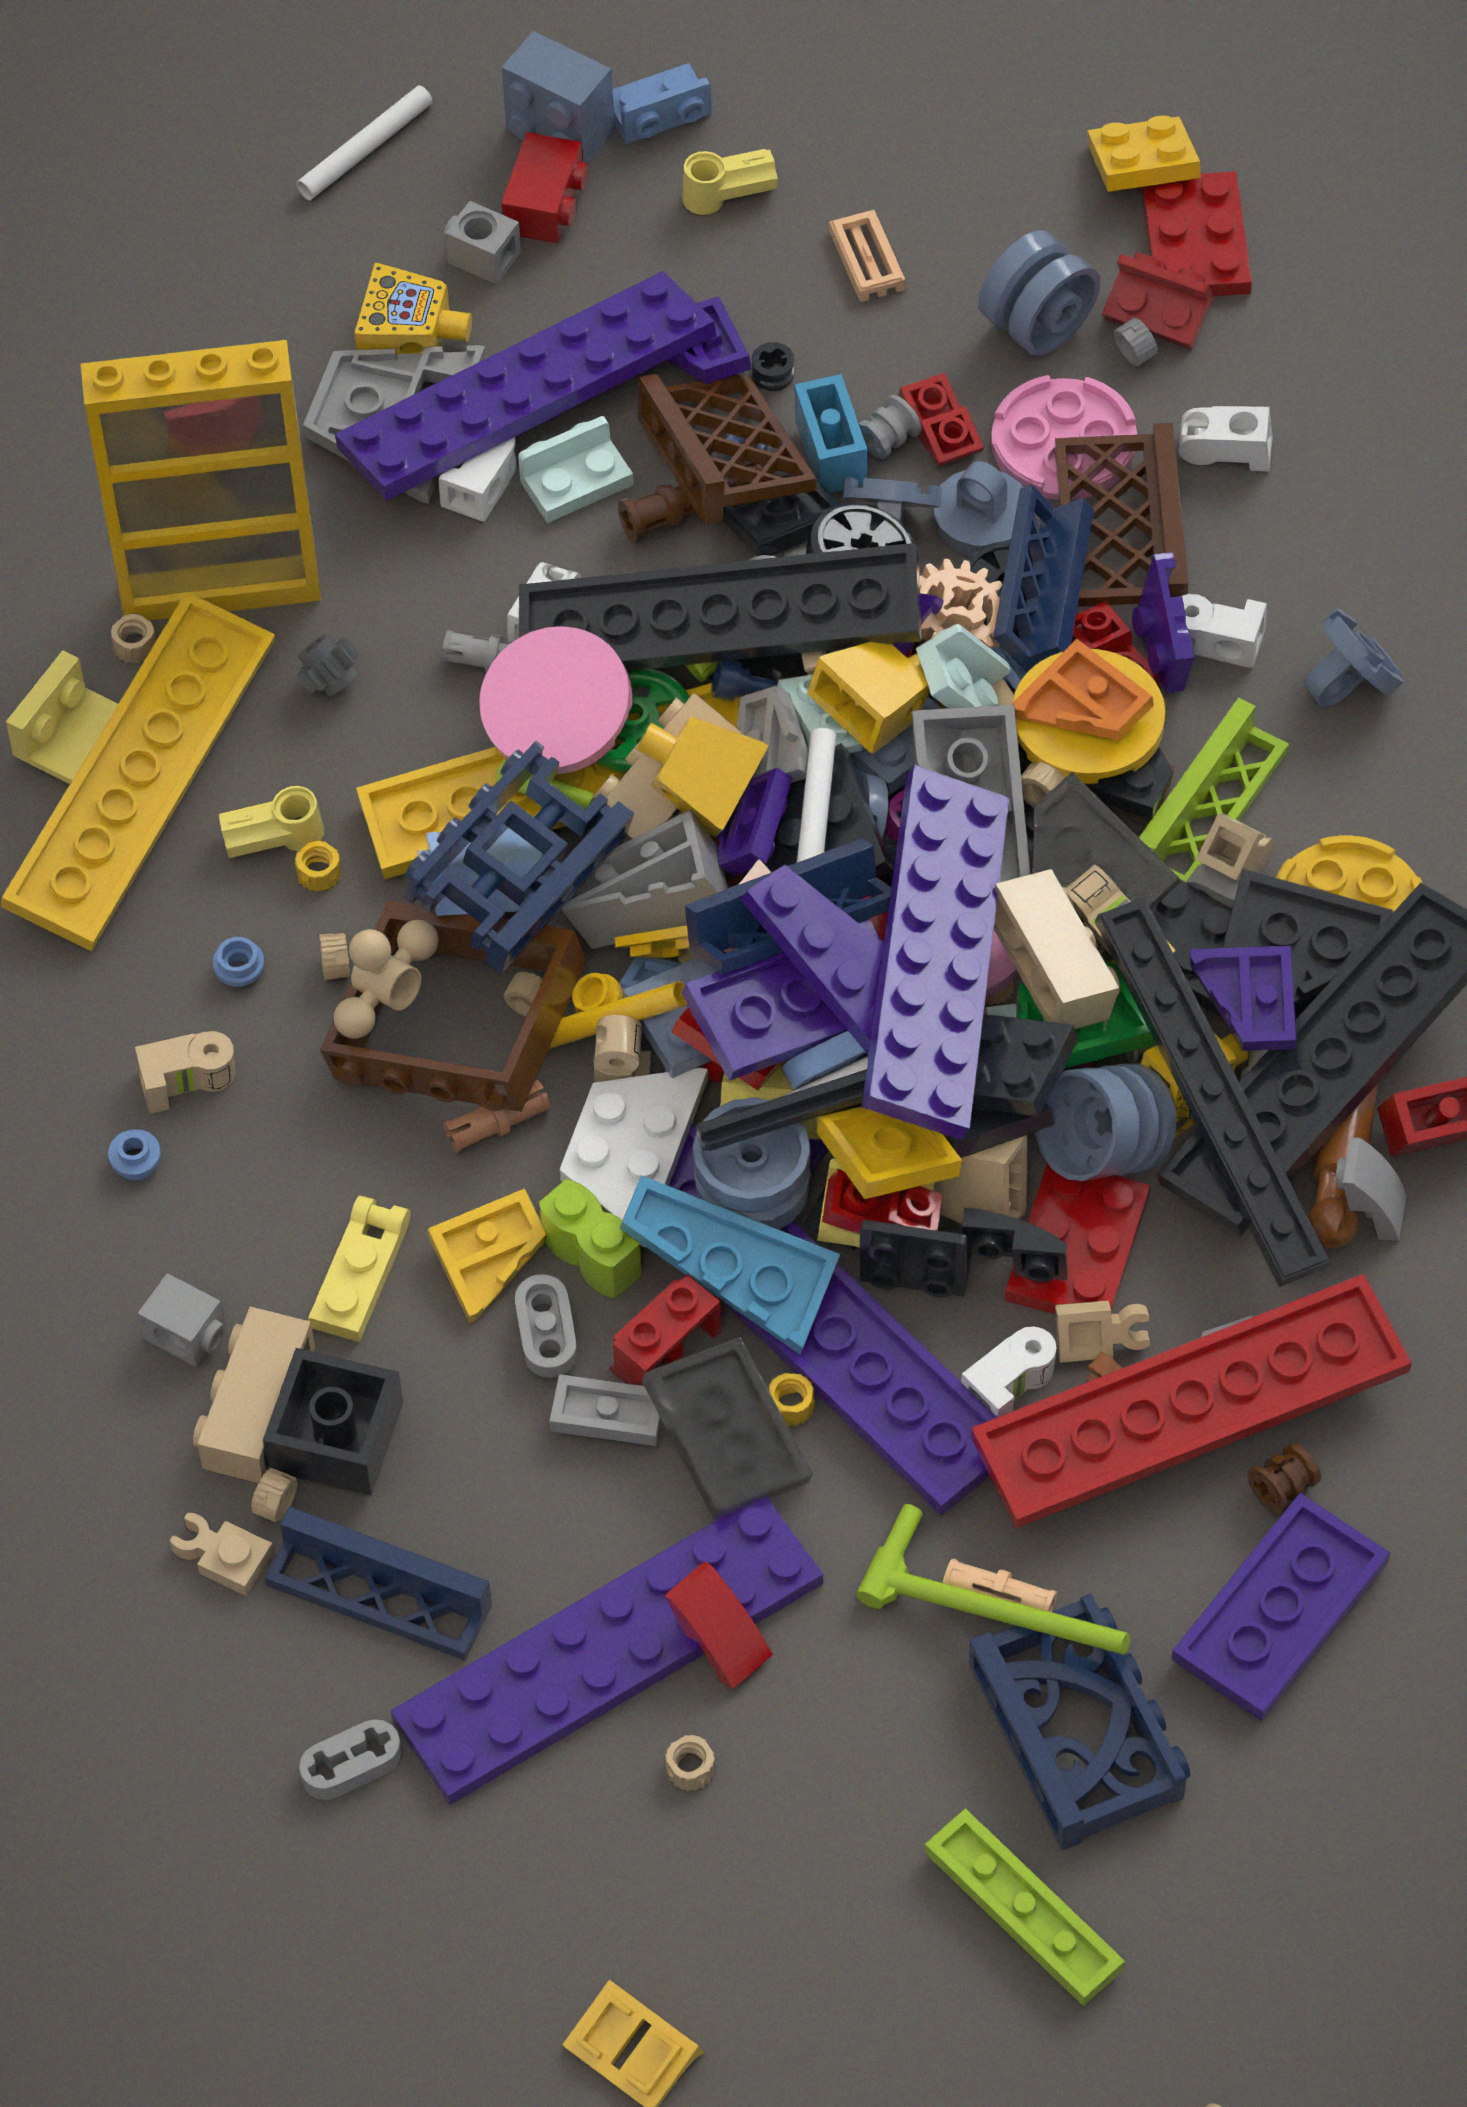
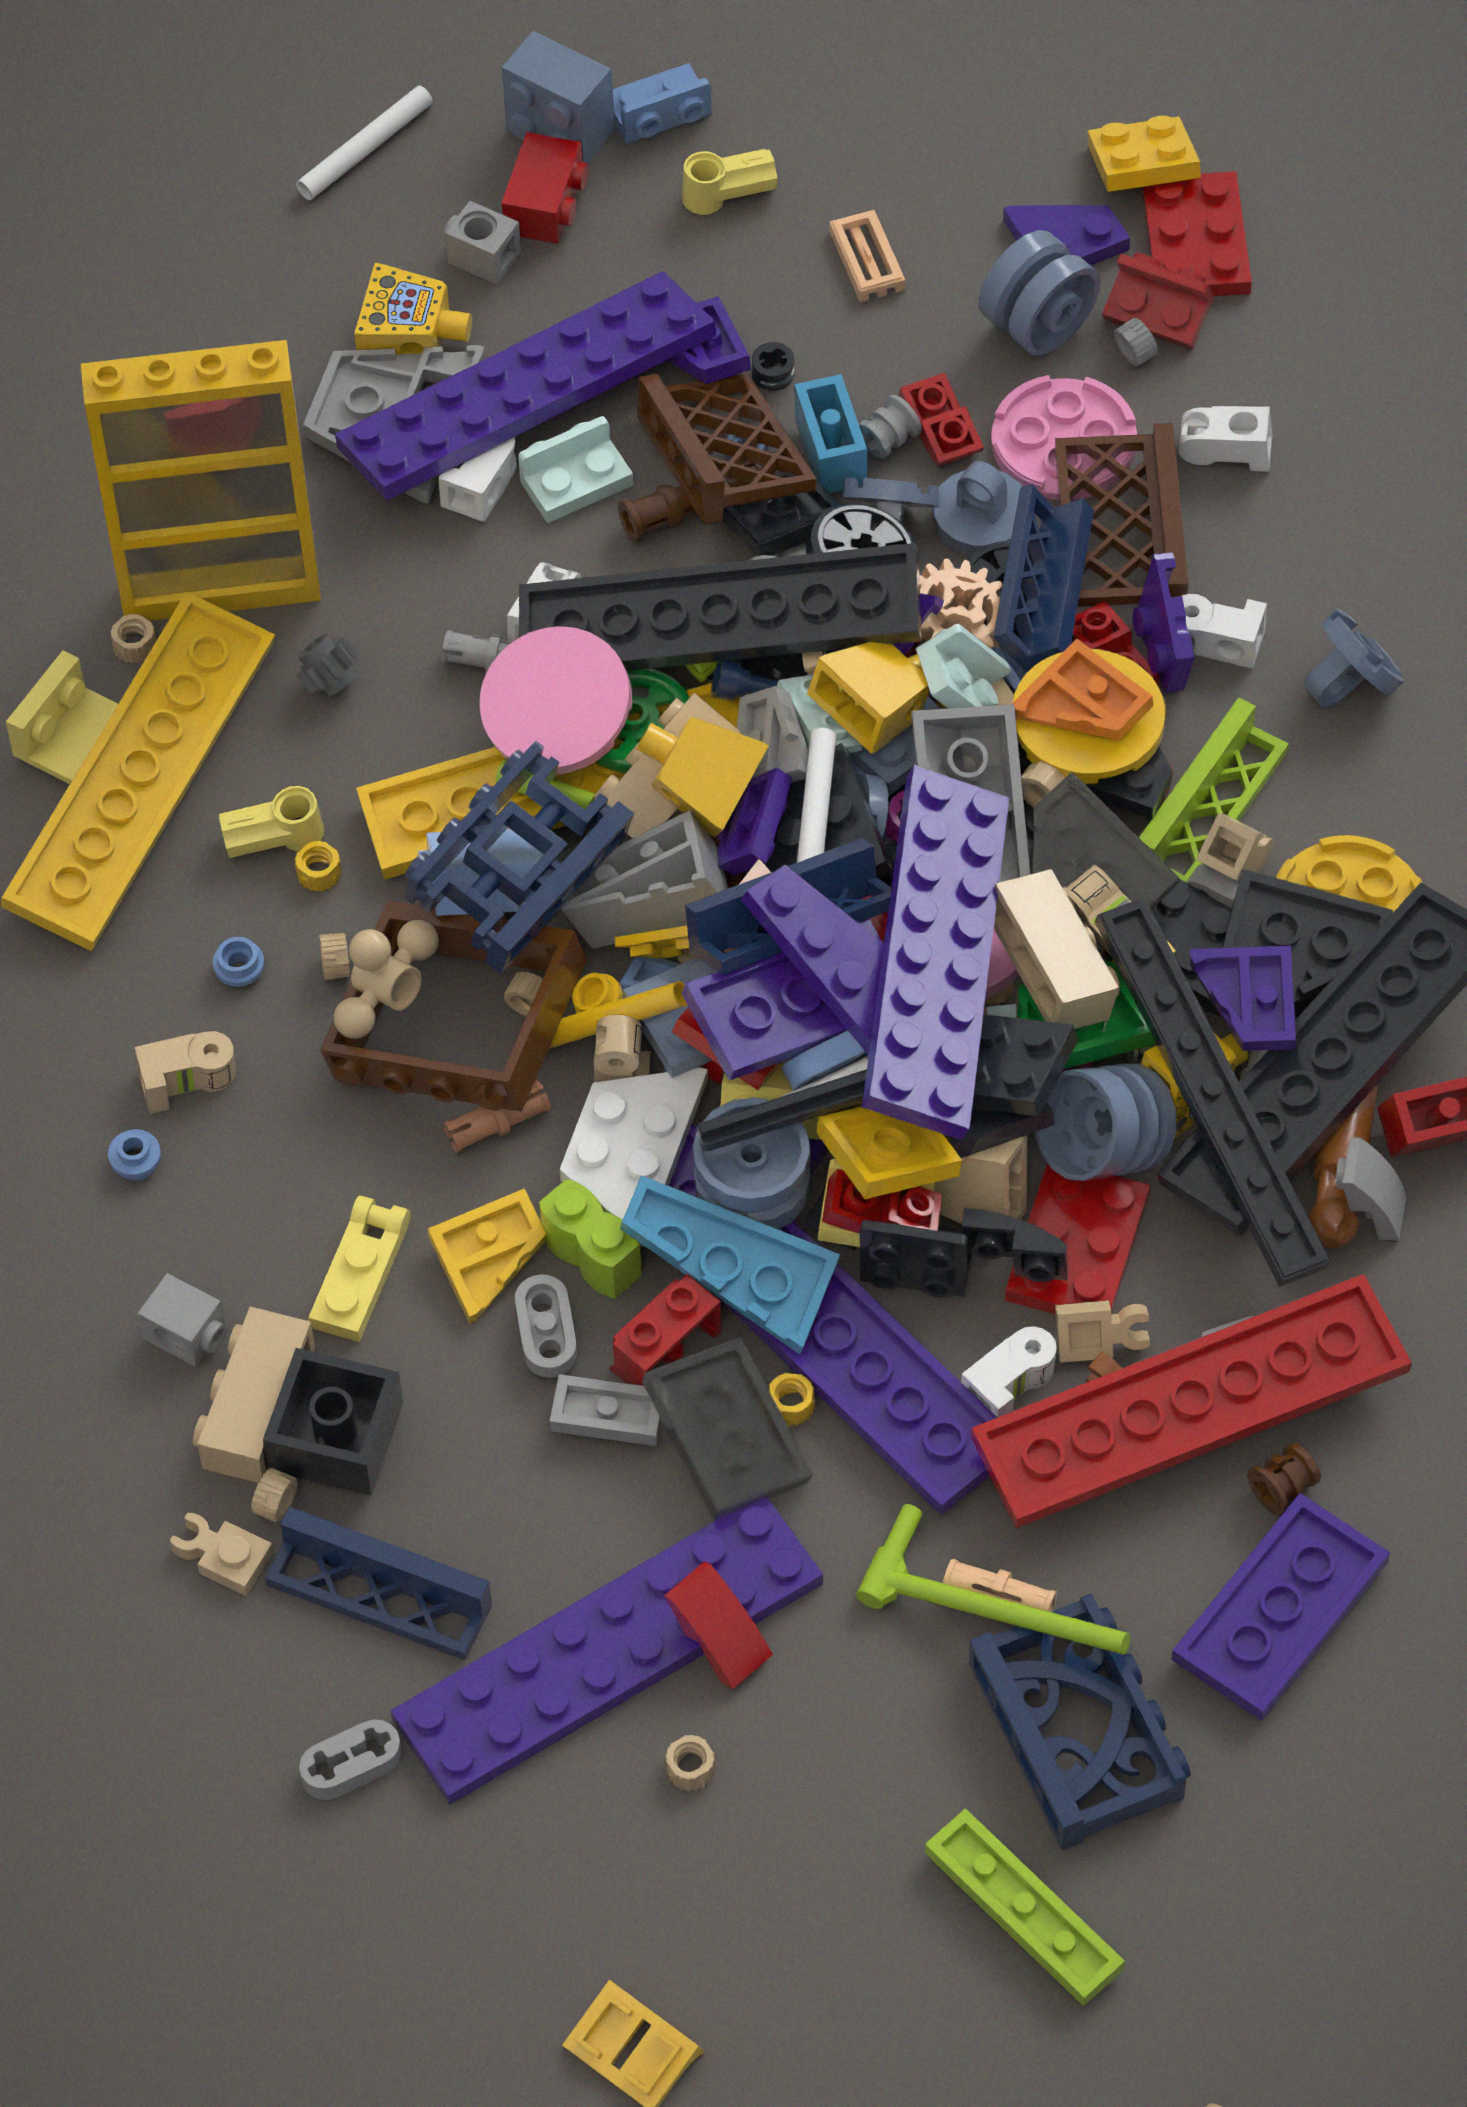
none -> dark purple wing [1003,205,1130,265]

